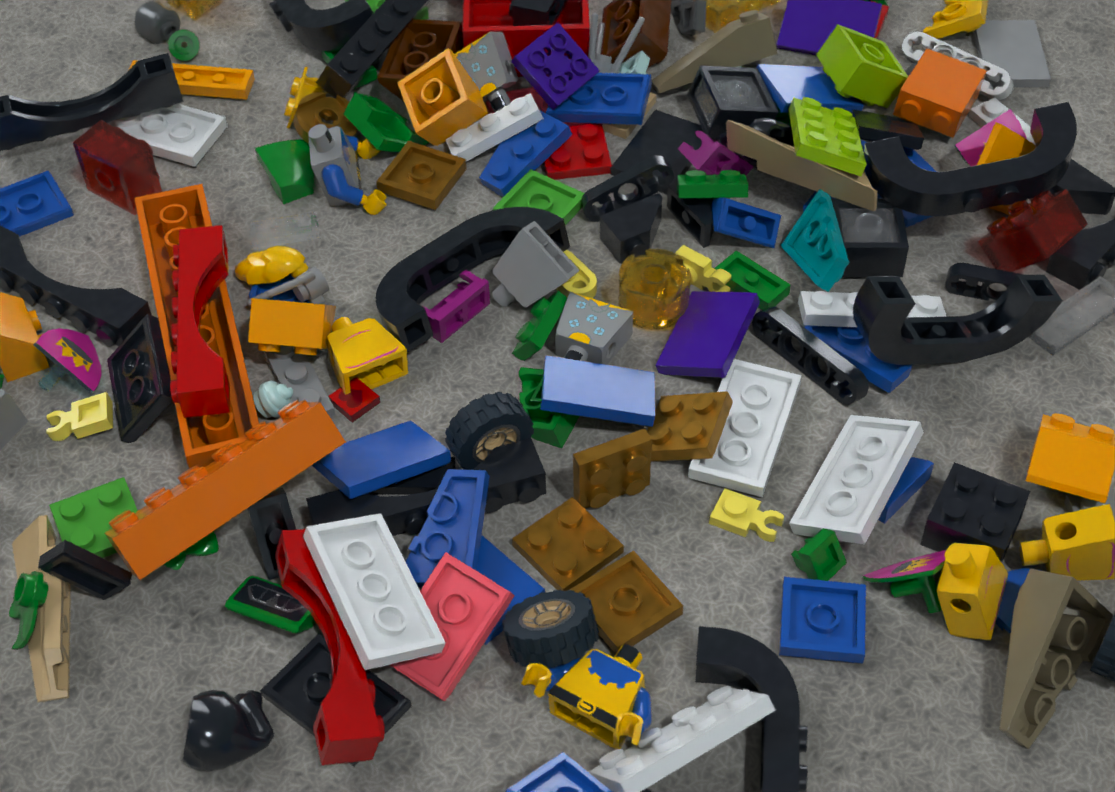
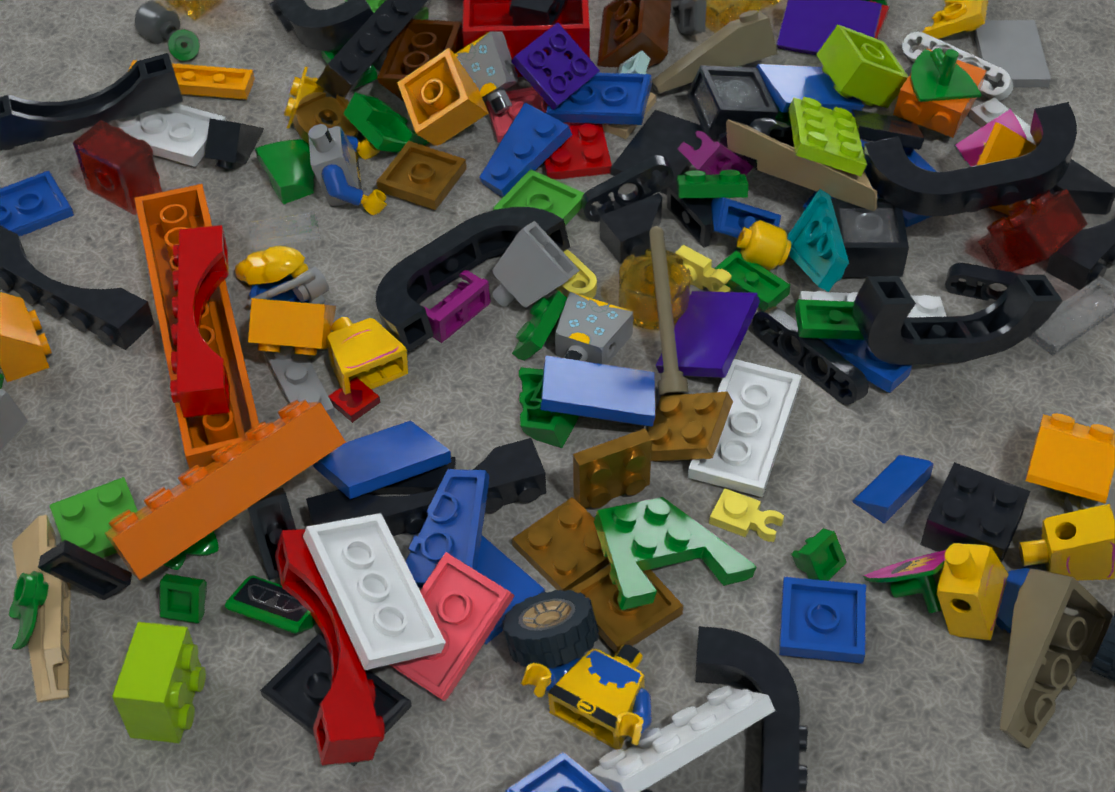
shield [34,328,102,394] -> none
light yellow plate [46,392,113,441] -> none
black tile [107,314,172,443] -> none
black piece [183,690,274,771] -> none
light aqua plate [253,380,293,418] -> none
white plate [445,93,544,162] -> none
black wheel [445,392,534,470] -> none
light grey plant [588,13,645,73] -> none
white plate [789,415,924,545] -> none
none -> lime brick [112,622,206,744]
none -> green tile [160,574,207,623]
none -> black slope [205,118,264,169]
none -> wing [594,497,757,610]
none -> dark tan piece [649,226,689,397]
none -> yellow head [737,220,791,271]
none -> green plate [795,299,865,340]
none -> green shield [910,48,982,102]

